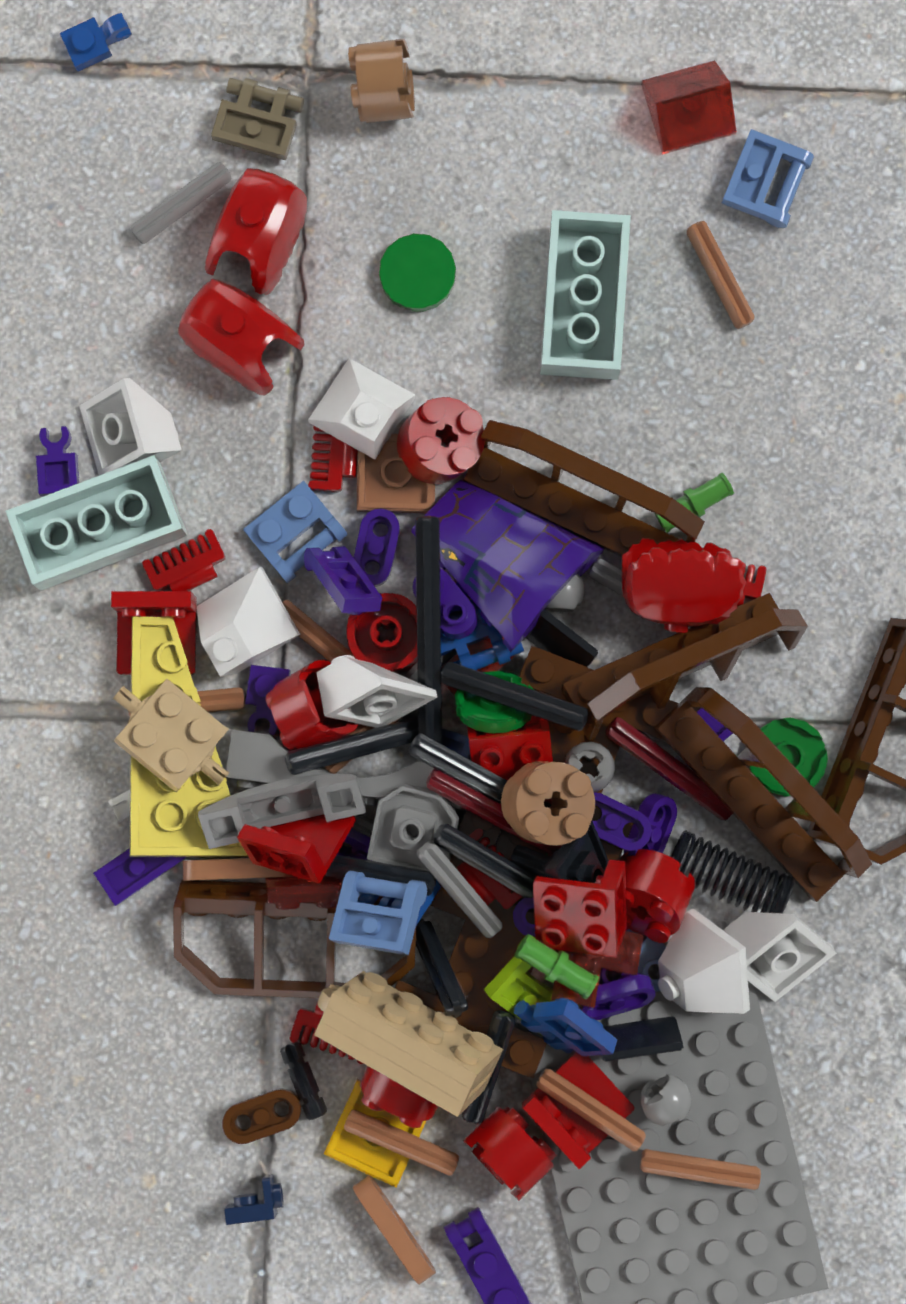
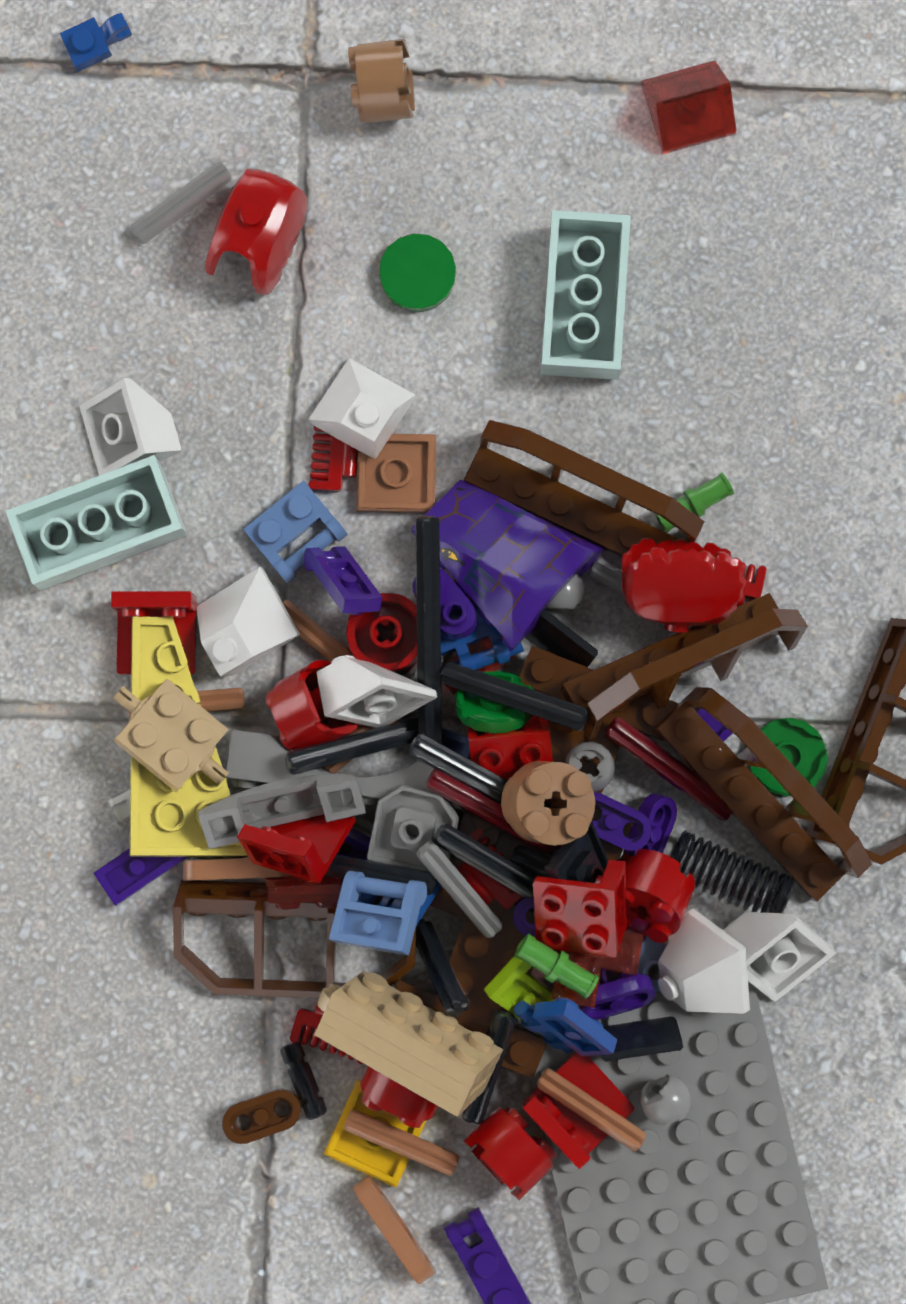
dark purple plate [36,426,79,497] -> none
red piece [142,529,226,591] -> none
red animal [178,279,305,396] -> none
dark tan plate [211,78,304,160] -> none
dark blue bracket [224,1174,284,1225] -> none
dark purple plate [245,665,291,735] -> none
dark purple plate [353,509,400,587] -> none
brick [397,397,485,485] -> none
nougat axle [640,1149,761,1190] -> none
nougat axle [687,221,755,329] -> none
medium blue plate [722,129,814,228] -> none

